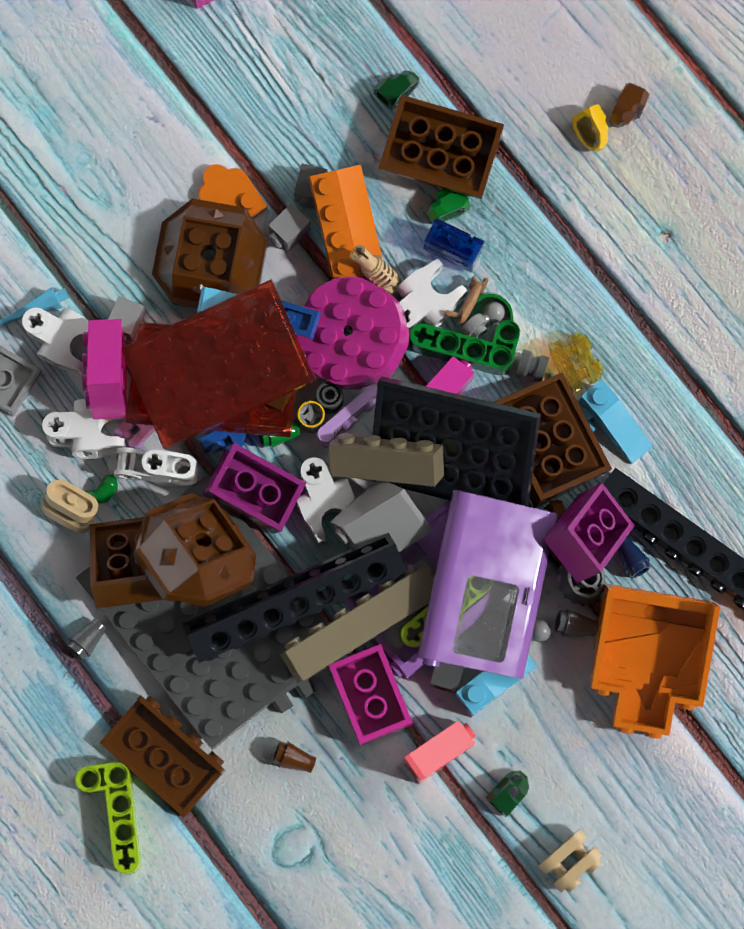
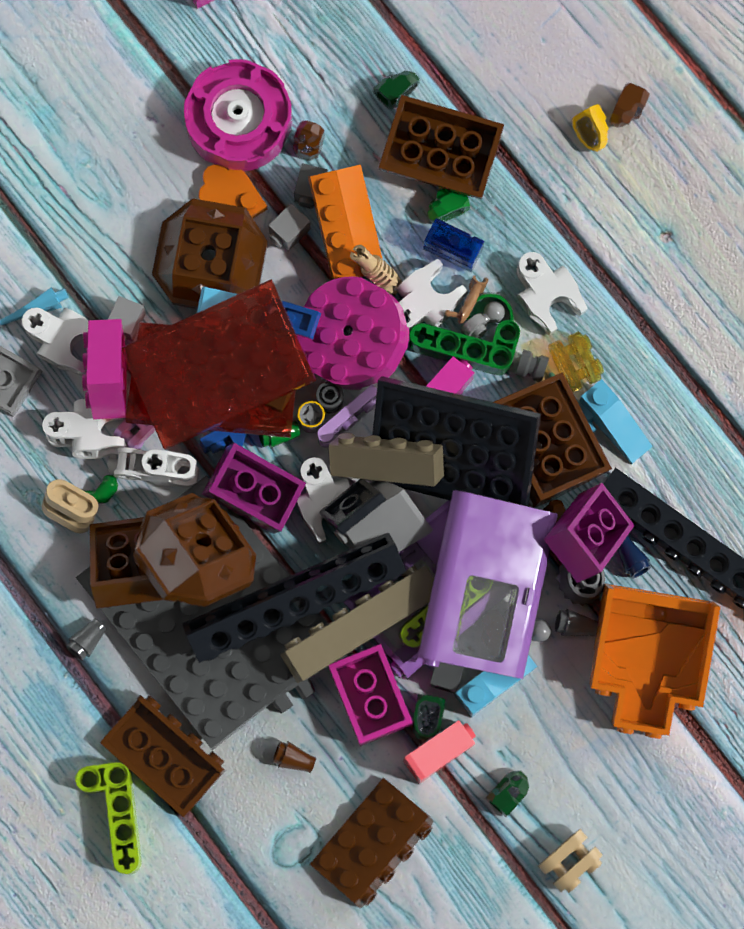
none -> dark pink piece [184,59,292,171]
none -> reddish brown rock [293,120,325,161]
none -> reddish brown bracket [310,777,434,908]
none -> black tile [319,479,386,535]
none -> rock [412,694,446,741]
none -> white piece [516,252,587,336]

